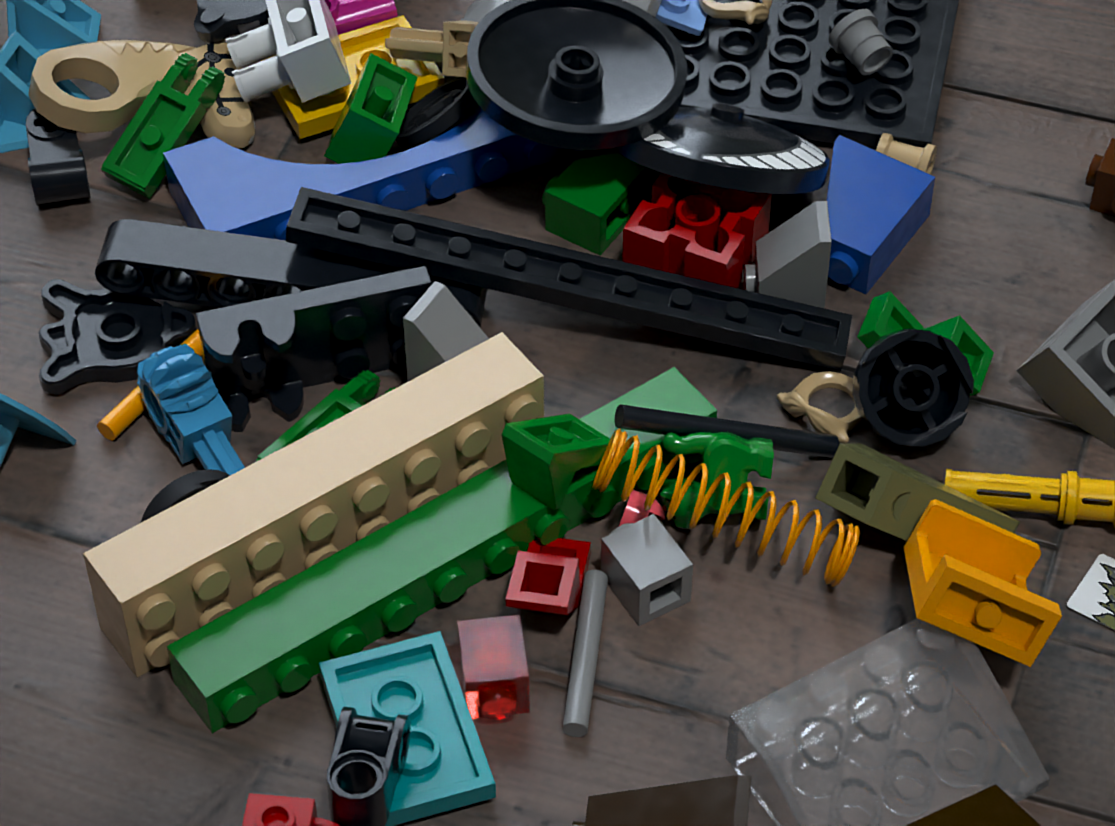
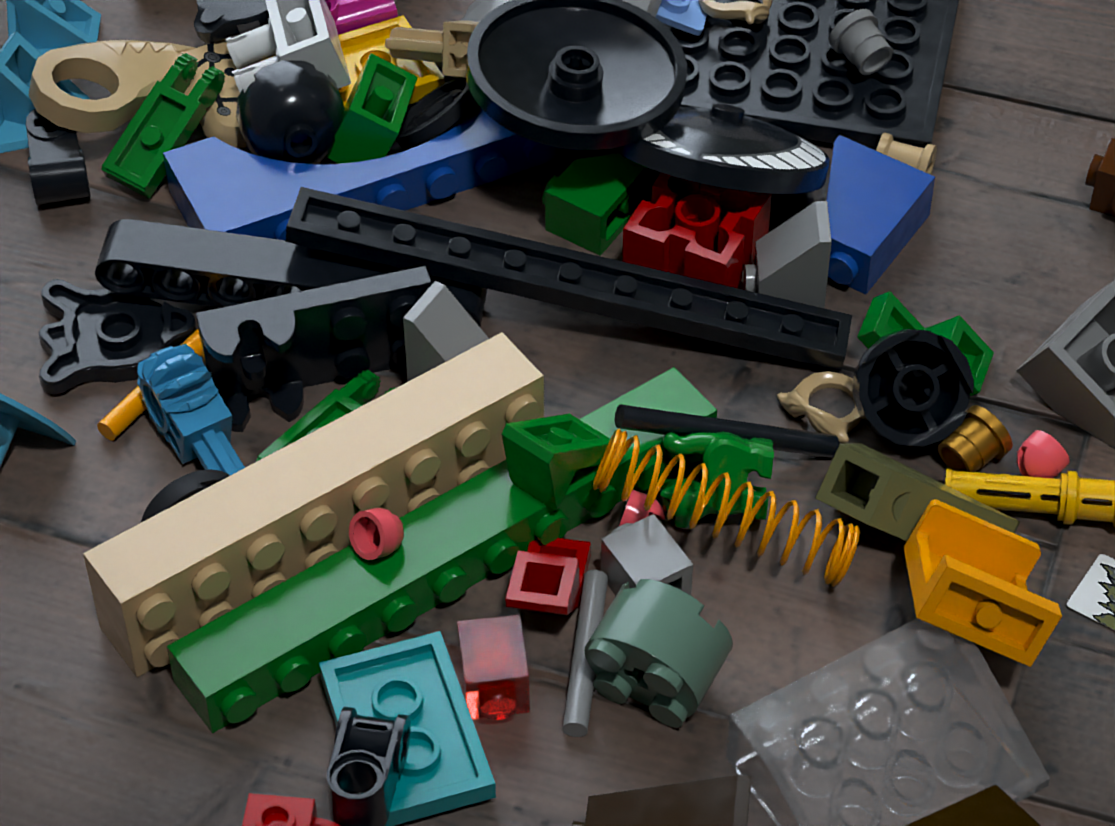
none -> black cylinder [236,60,345,164]
none -> coral hinge [349,508,404,560]
none -> sand green brick [584,579,733,728]
none -> pearl gold piece [938,405,1013,472]
none -> coral hinge [1016,430,1070,478]

